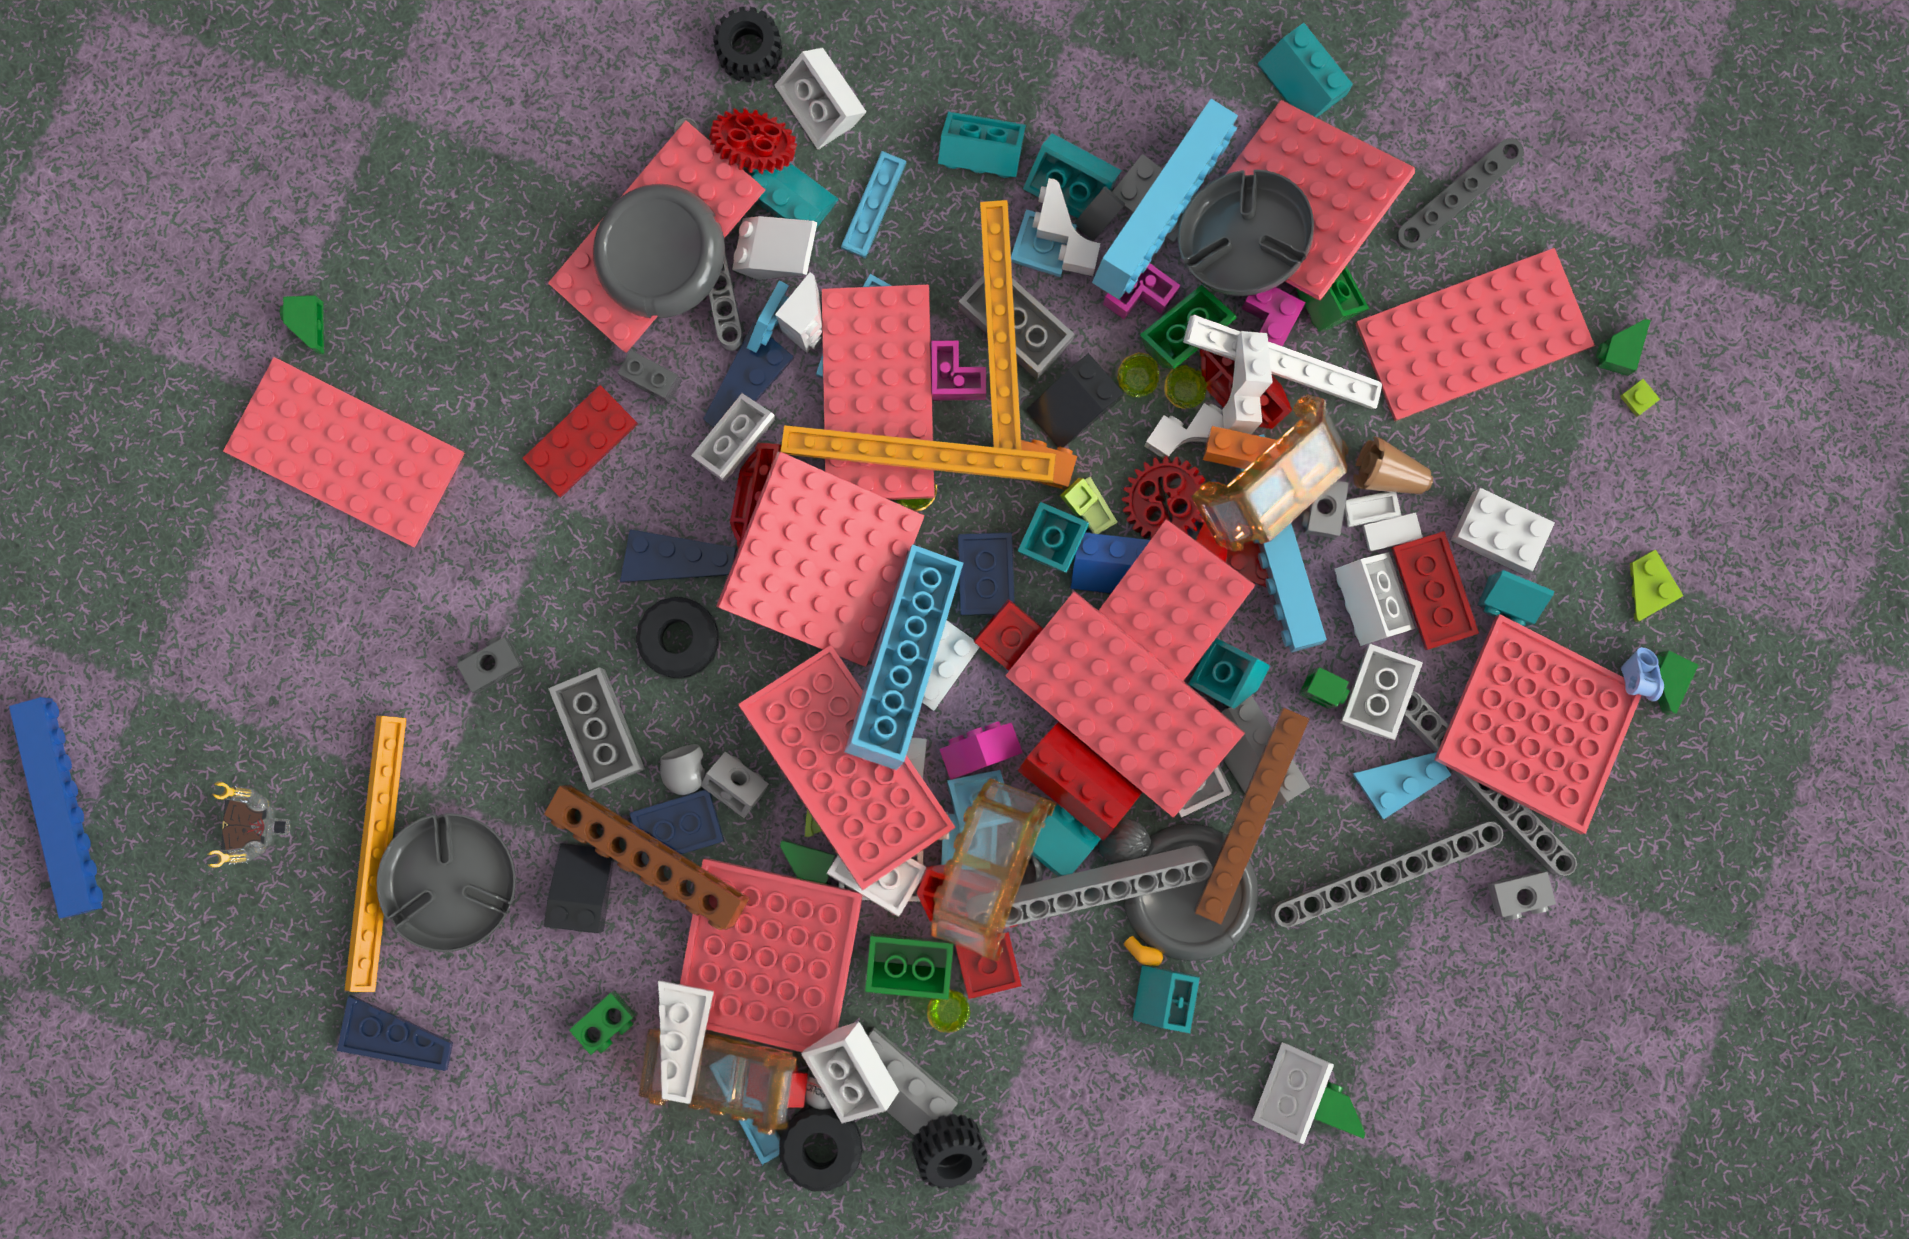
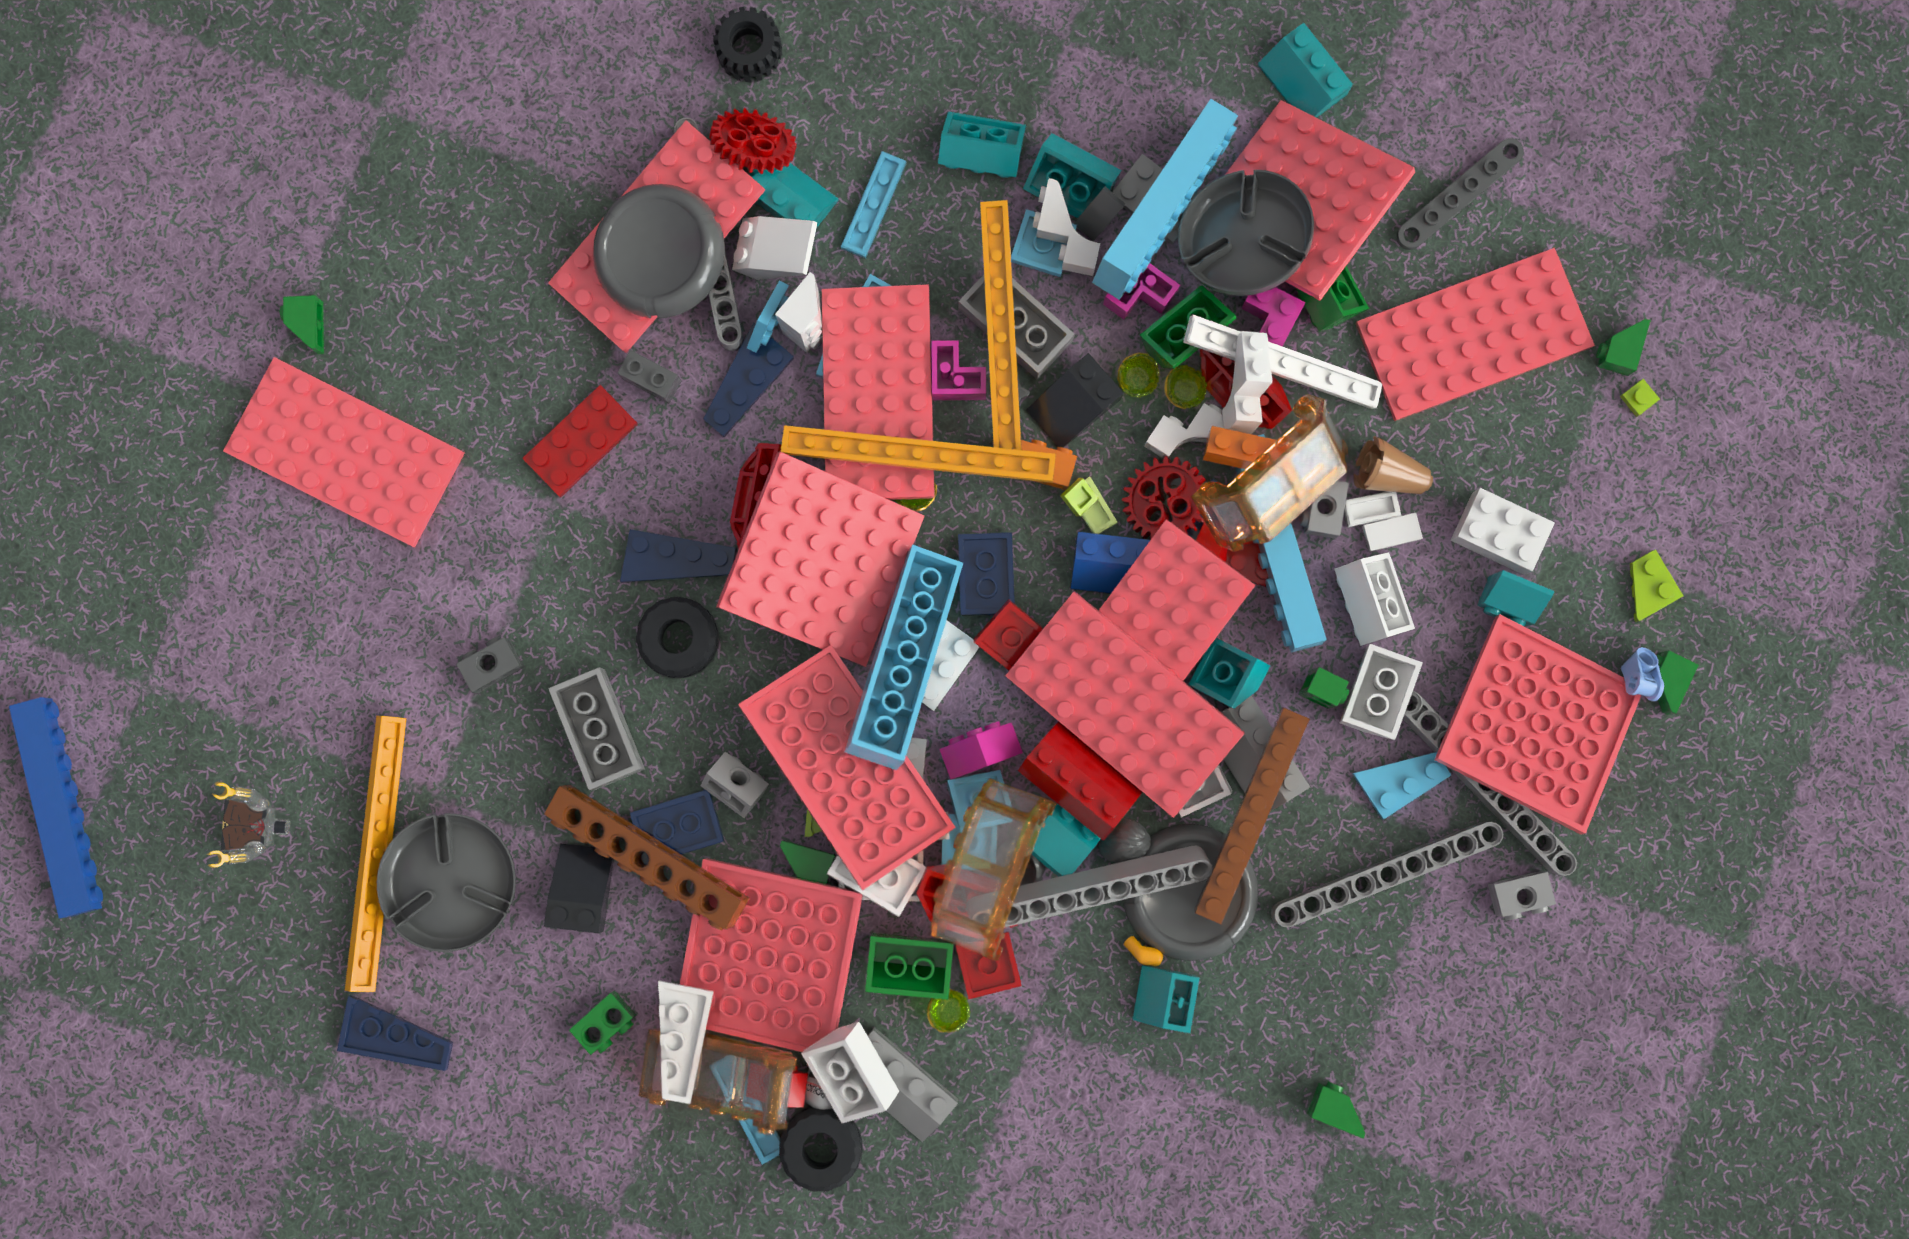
light grey helmet [660,744,705,795] -> none
white slope [691,393,775,482] -> none
white slope [774,48,866,149] -> none
black tyre [912,1114,988,1189] -> none
teal slope [1018,502,1089,573] -> none
white plate [1253,1042,1334,1144] -> none
red plate [1391,531,1479,650] -> none

